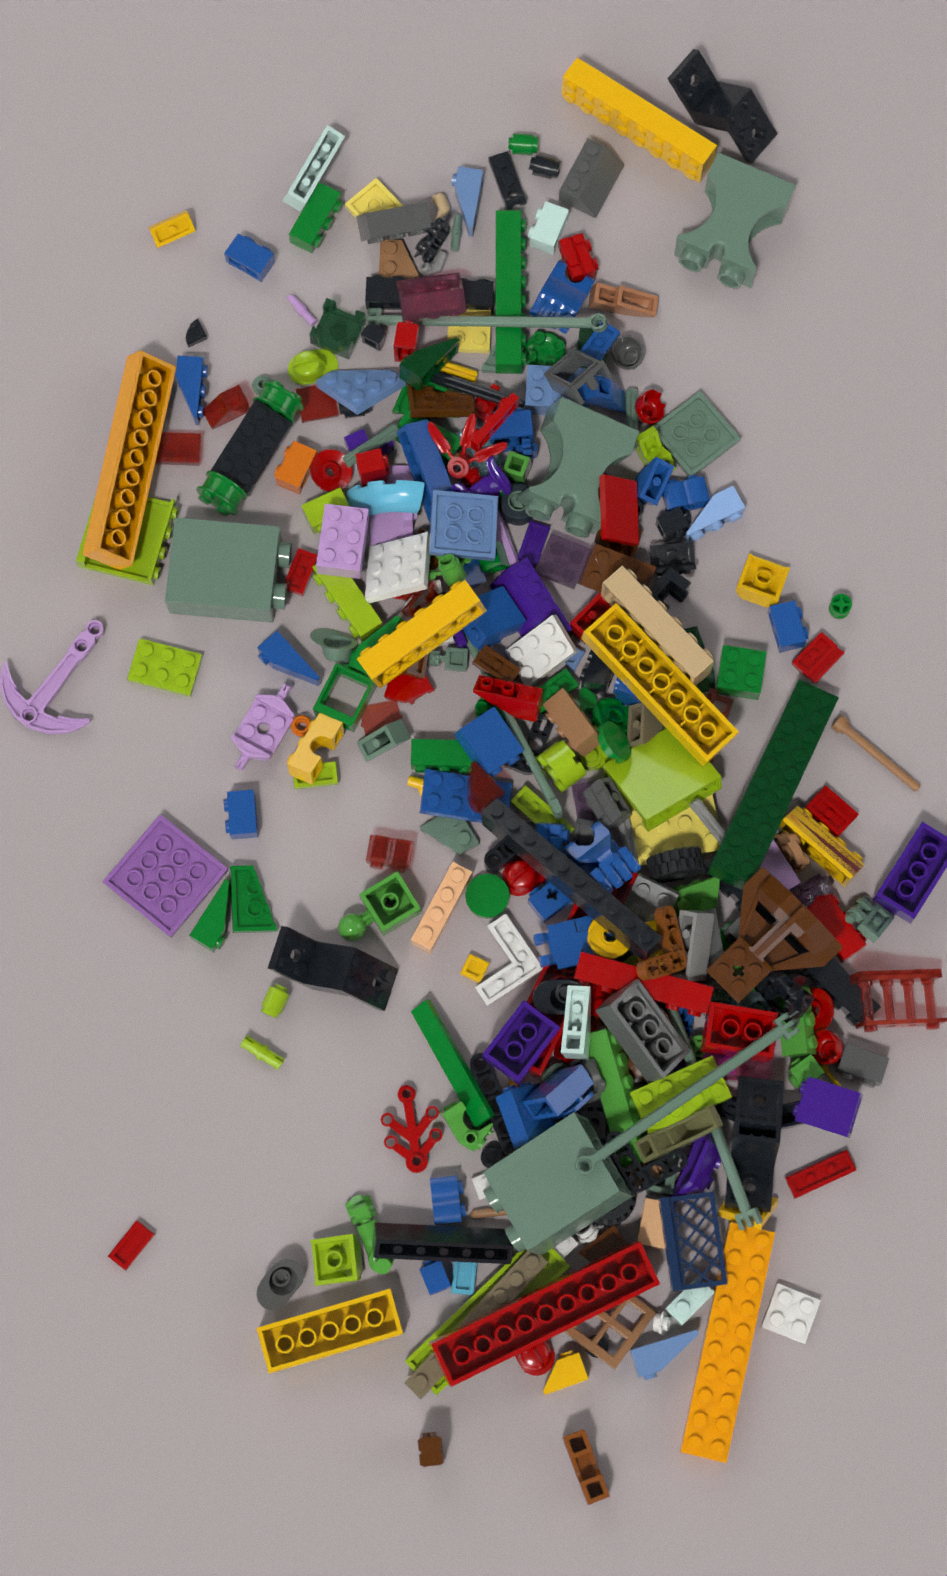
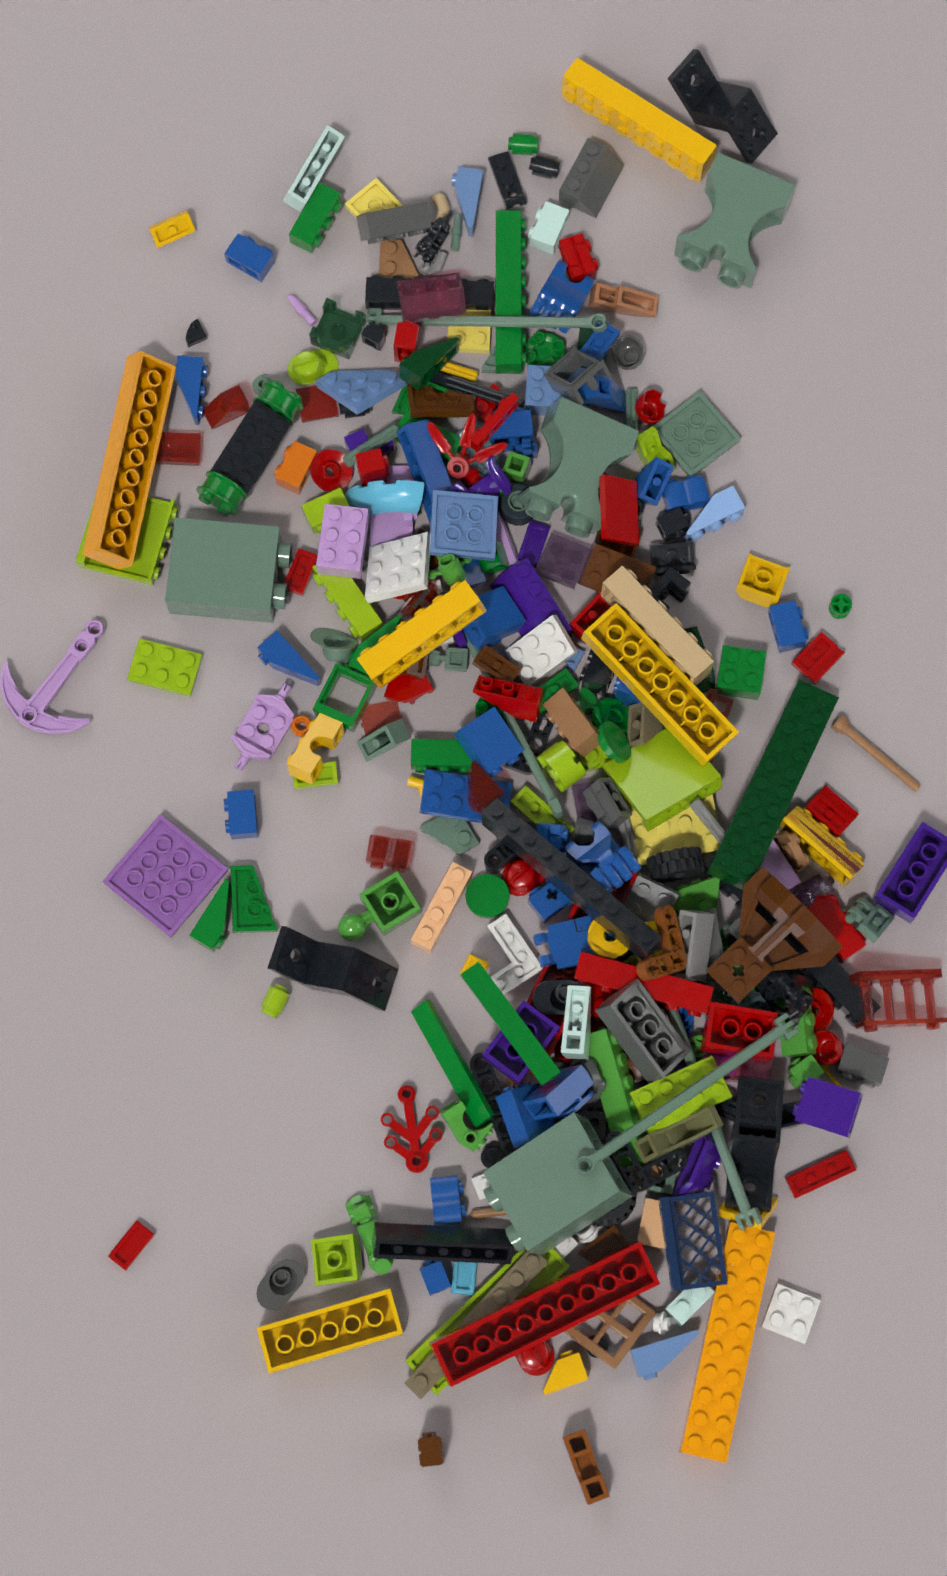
lime pin [240,1034,285,1071] -> none
none -> green tile [460,961,561,1086]

